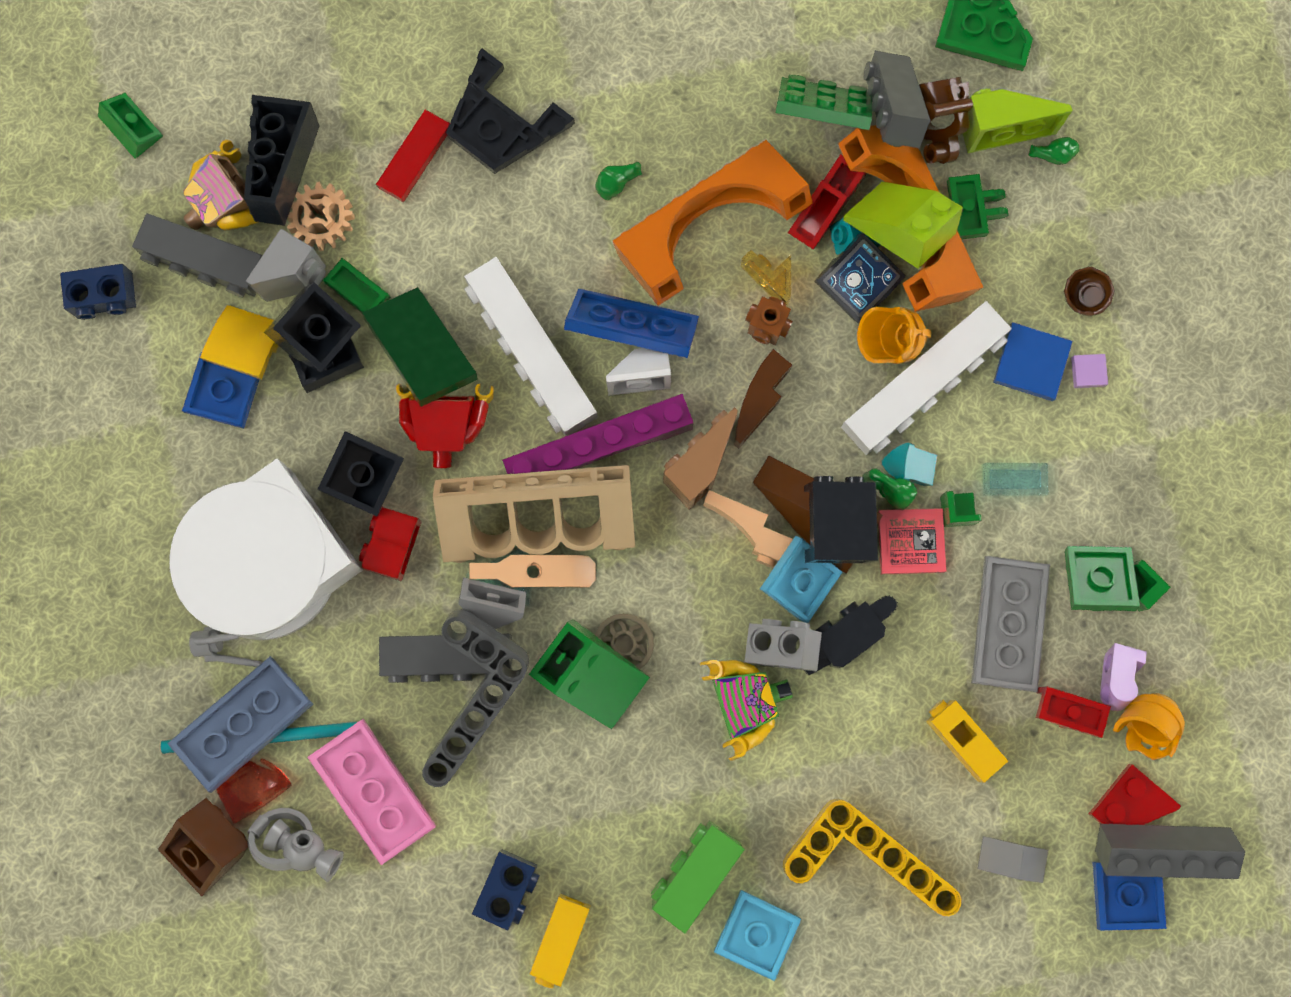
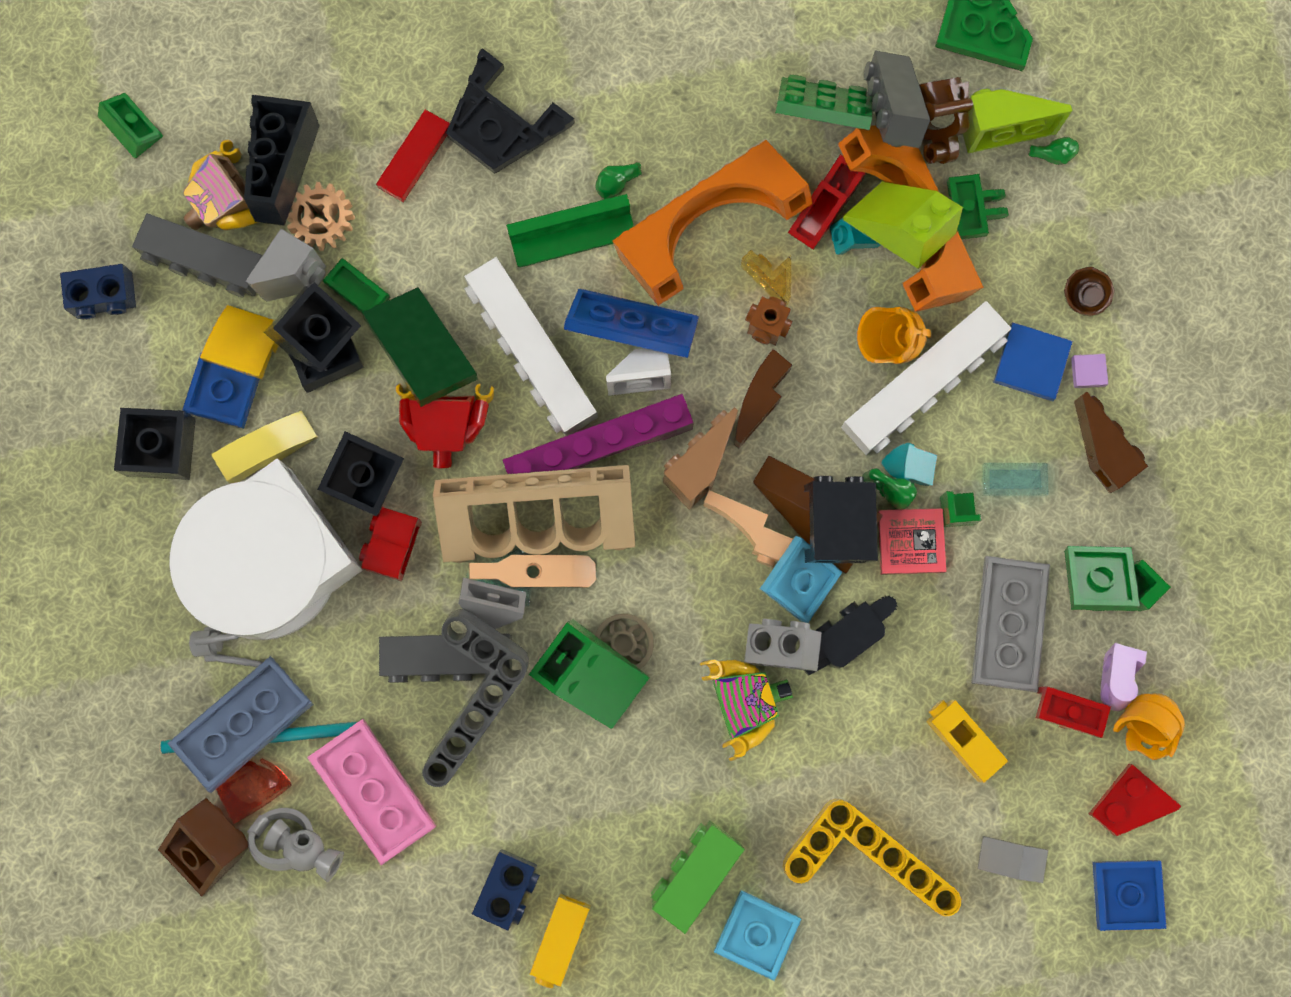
slope [814,233,906,324] -> none
dark grey brick [1095,824,1245,879] -> none
none -> black brick [114,407,196,480]
none -> light yellow slope [211,411,318,483]
none -> green panel [506,194,634,268]
none -> reddish brown slope [1074,392,1148,493]

